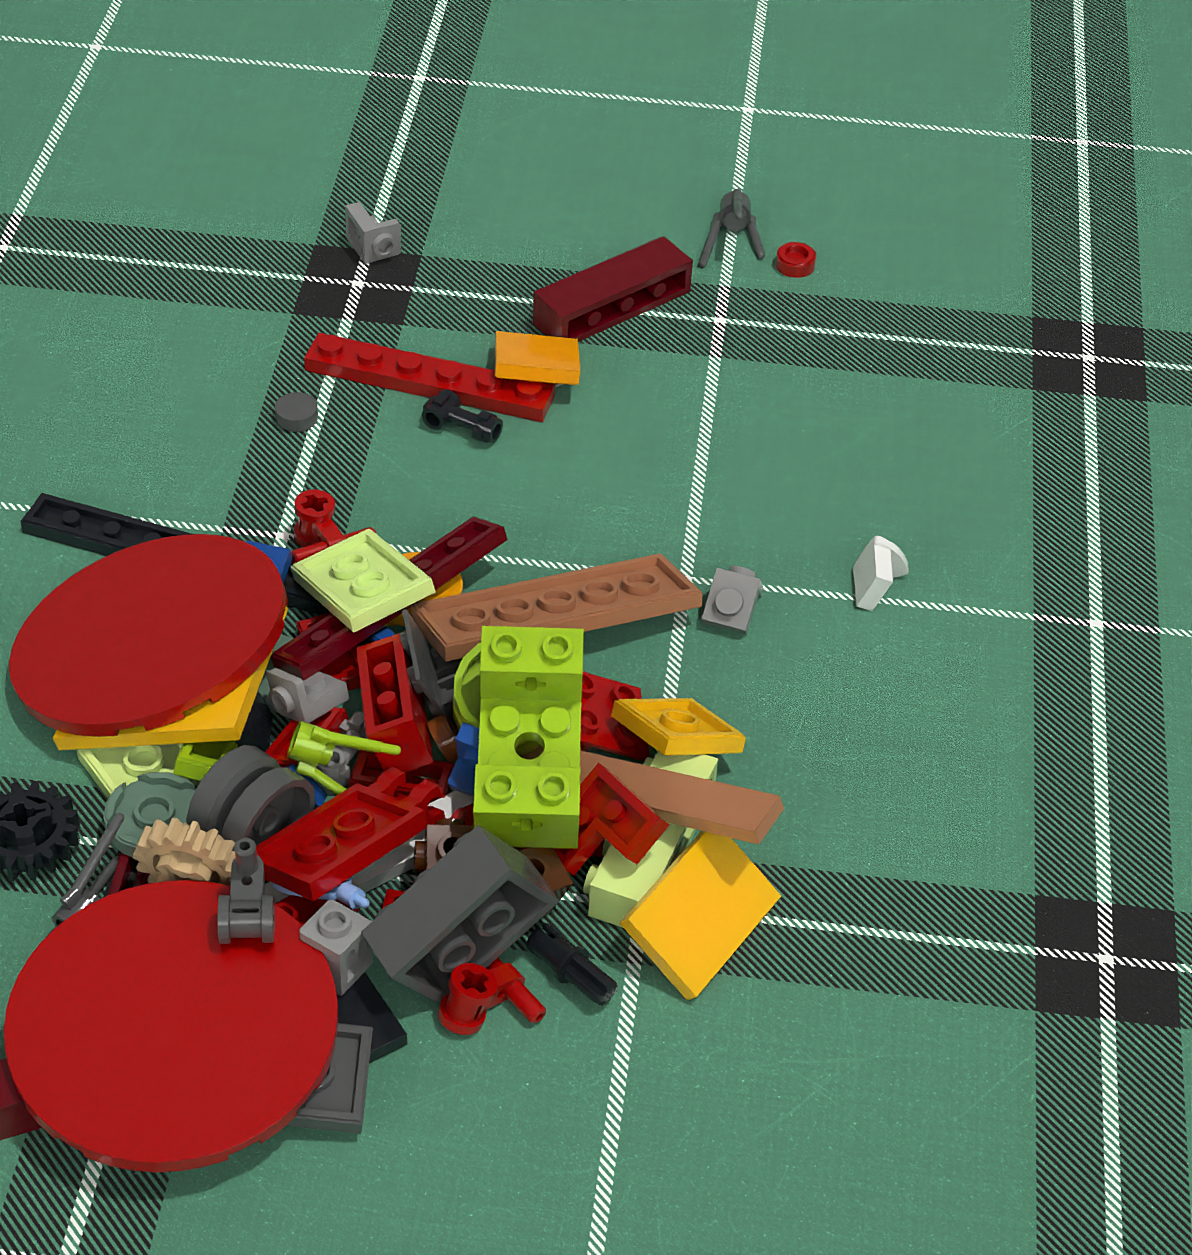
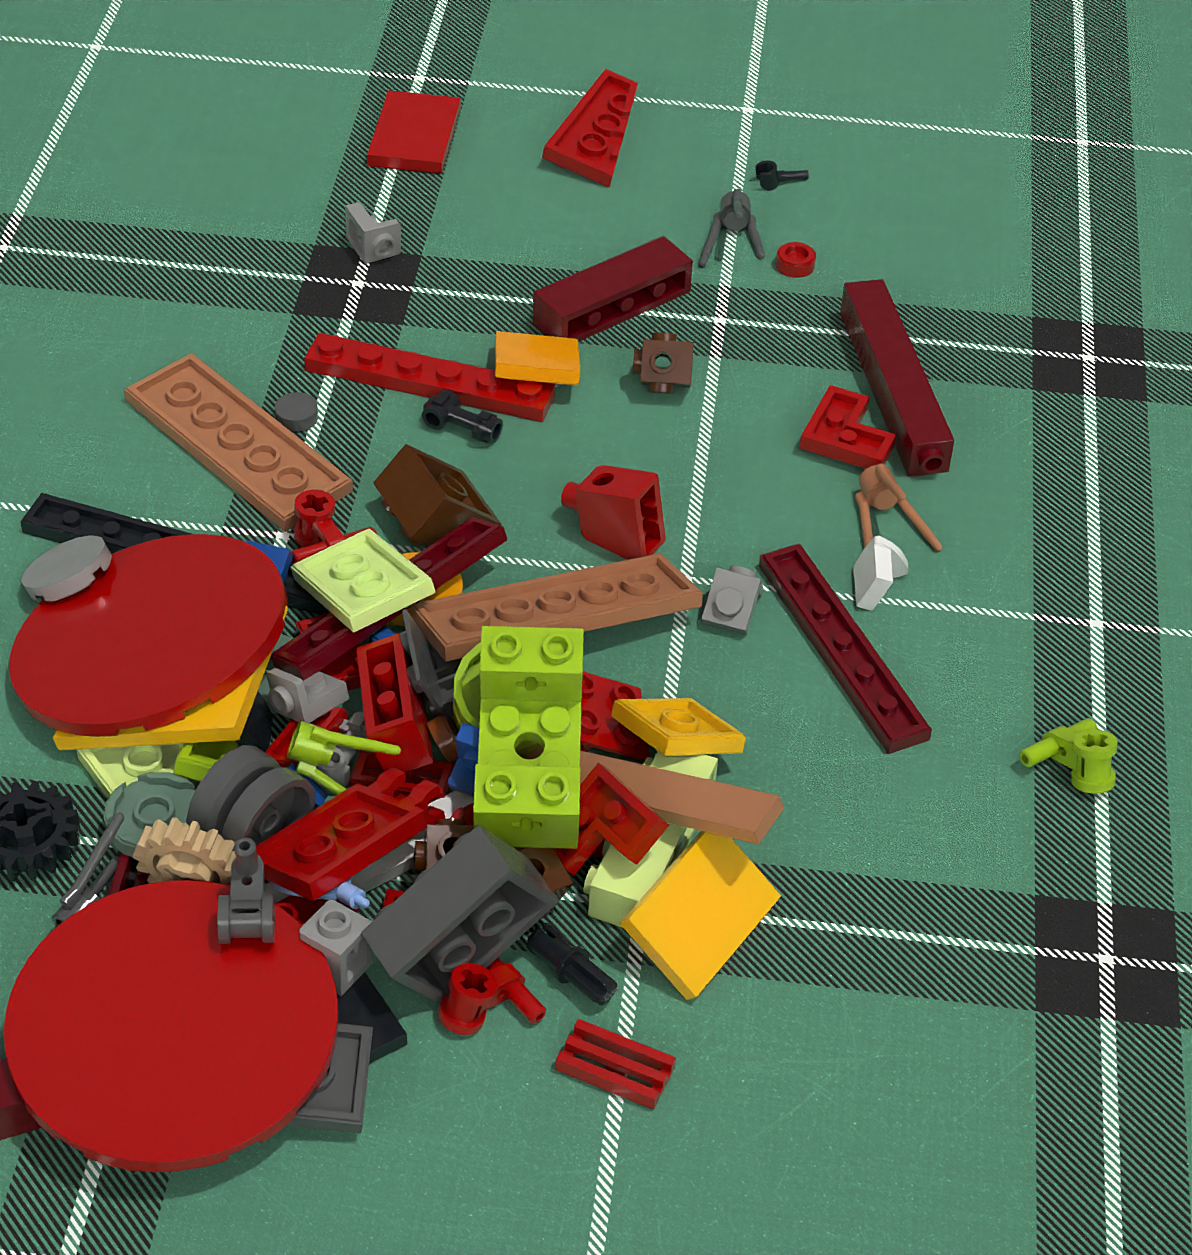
none -> light grey tile [21,535,112,601]
none -> nougat tile [124,353,353,532]
none -> red tile [367,90,461,174]
none -> reddish brown slope [373,444,502,546]
none -> red wing [542,69,638,188]
none -> red tile [555,1019,676,1110]
none -> red torso [561,465,666,560]
none -> reddish brown brick [633,333,694,394]
none -> black hand [756,160,809,191]
none -> dark red tile [759,543,932,754]
none -> red plate [800,385,896,469]
none -> dark red brick [840,279,955,477]
none -> nougat plant [855,464,942,552]
none -> lime piece [1019,718,1118,794]

